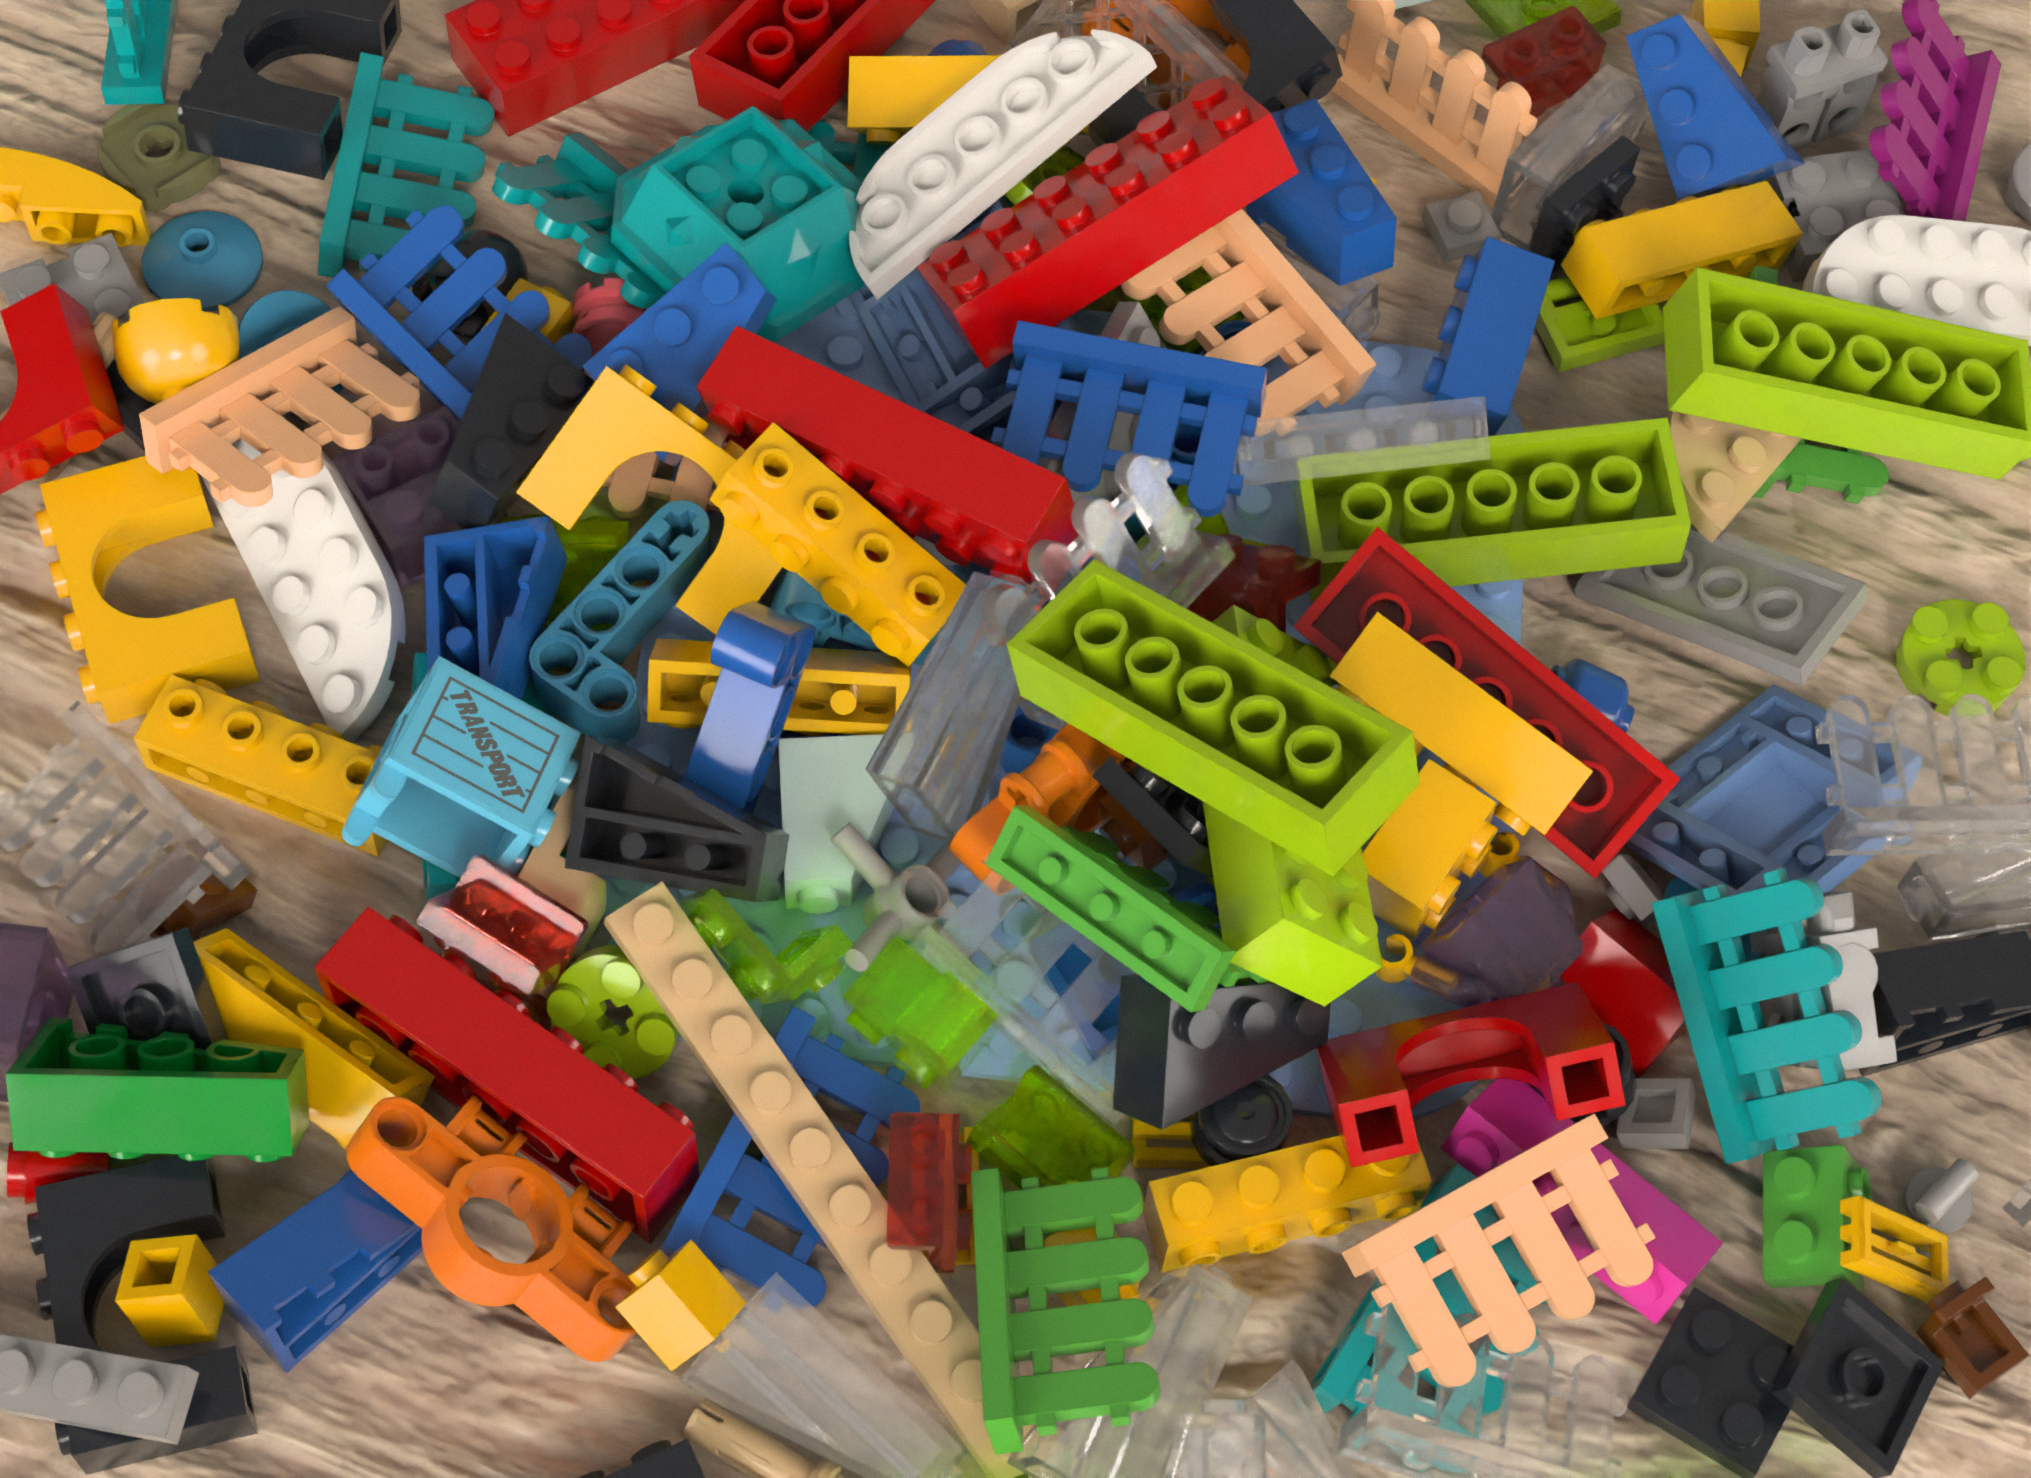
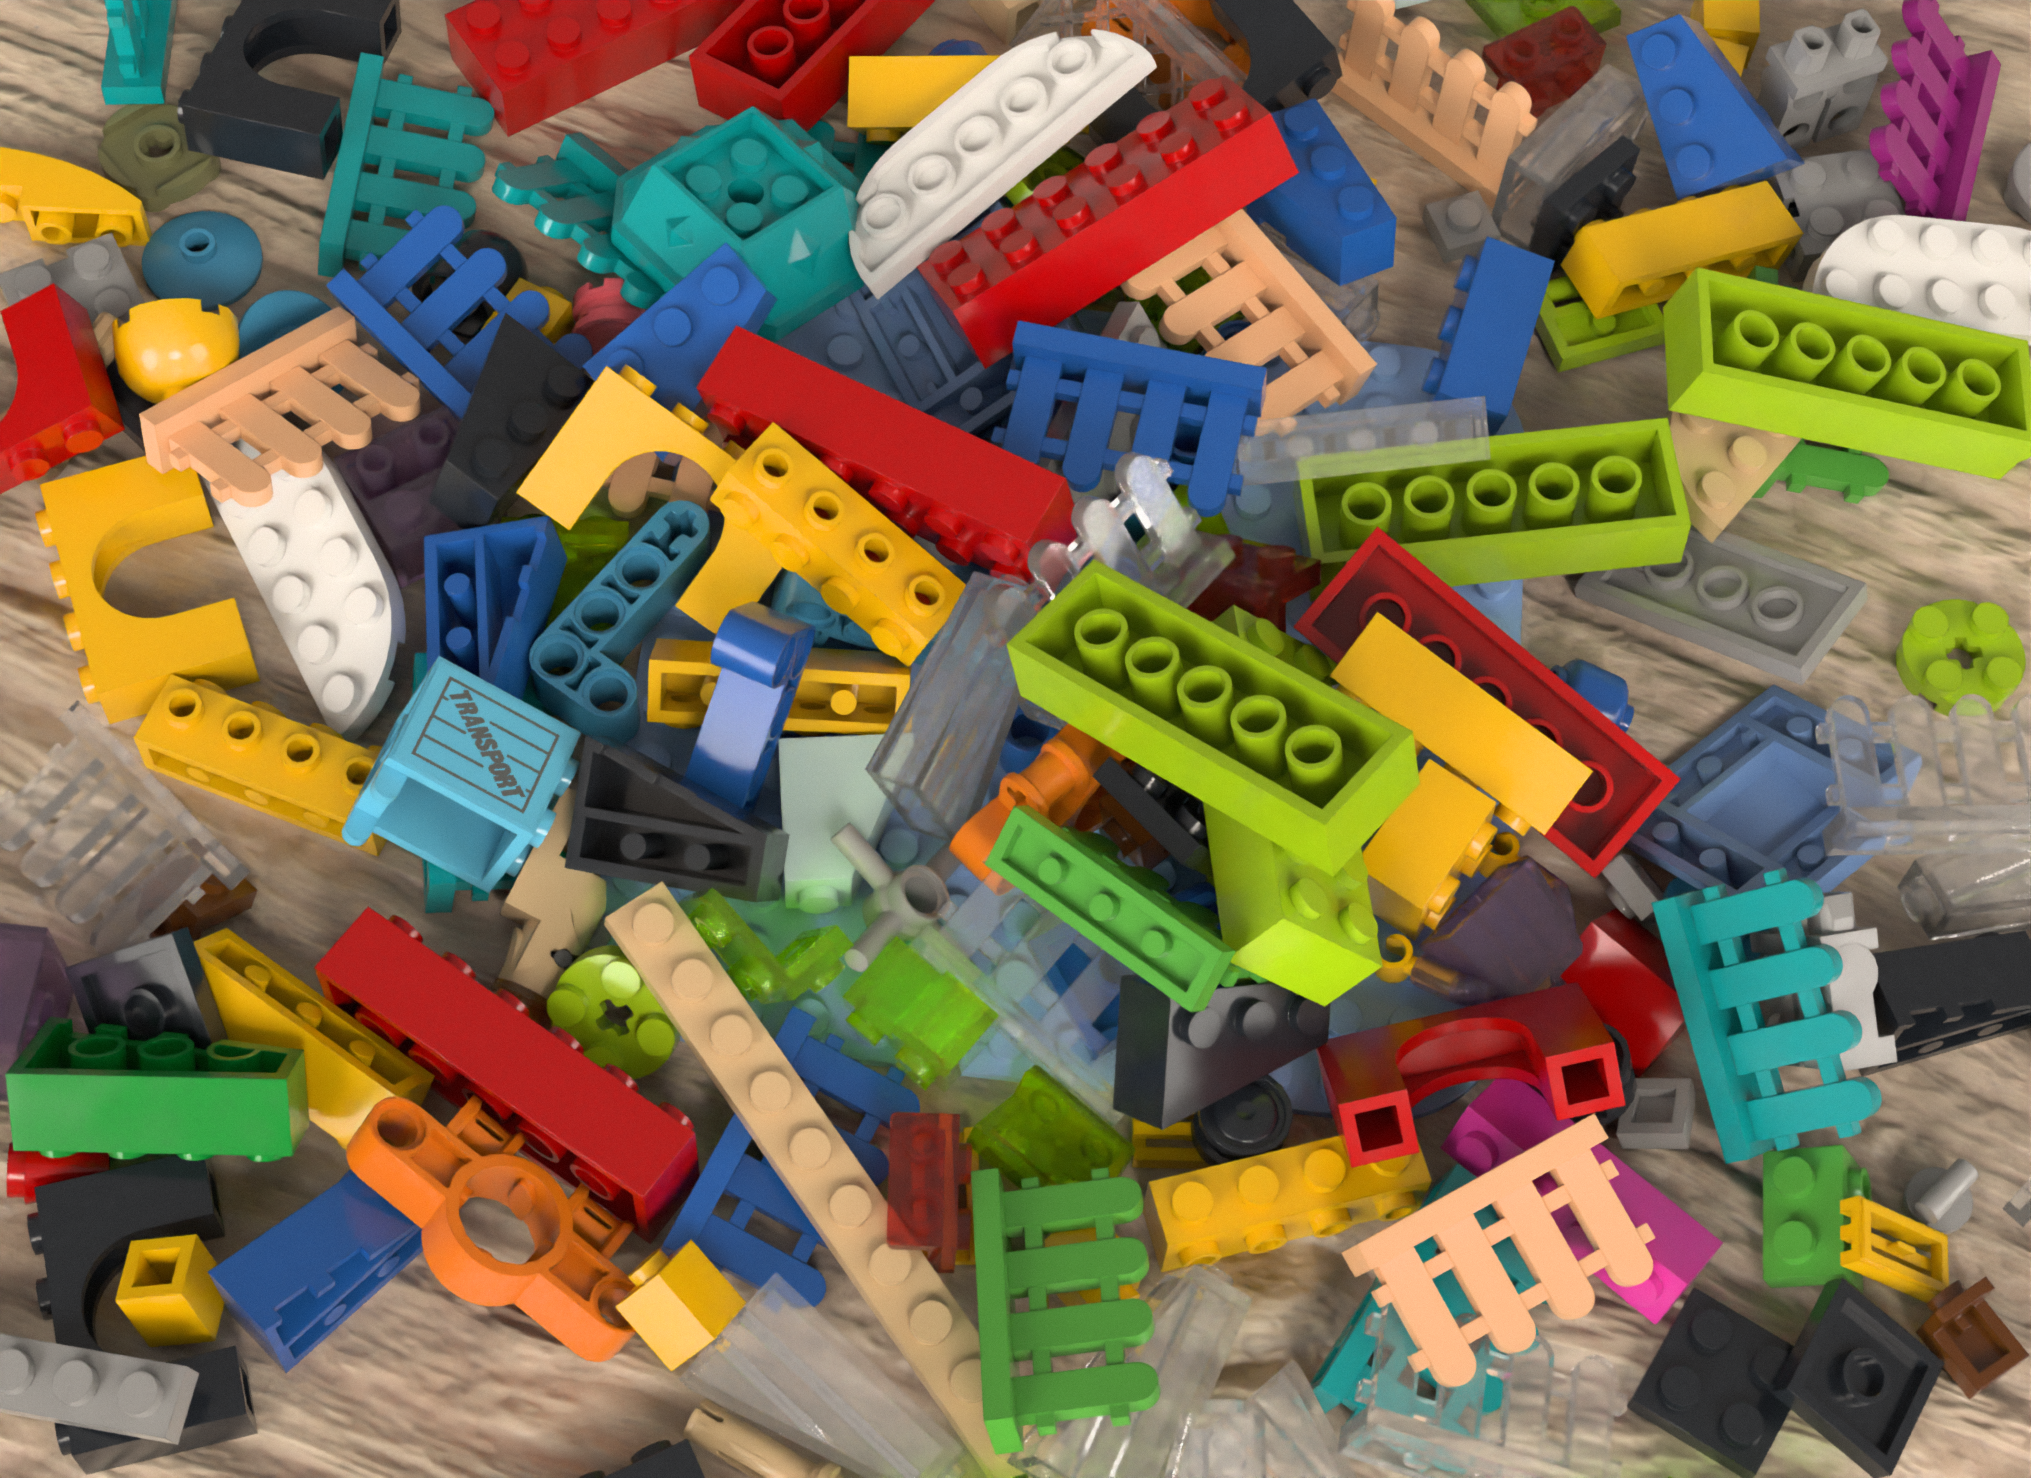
clear red bracket [416,854,588,995] -> none

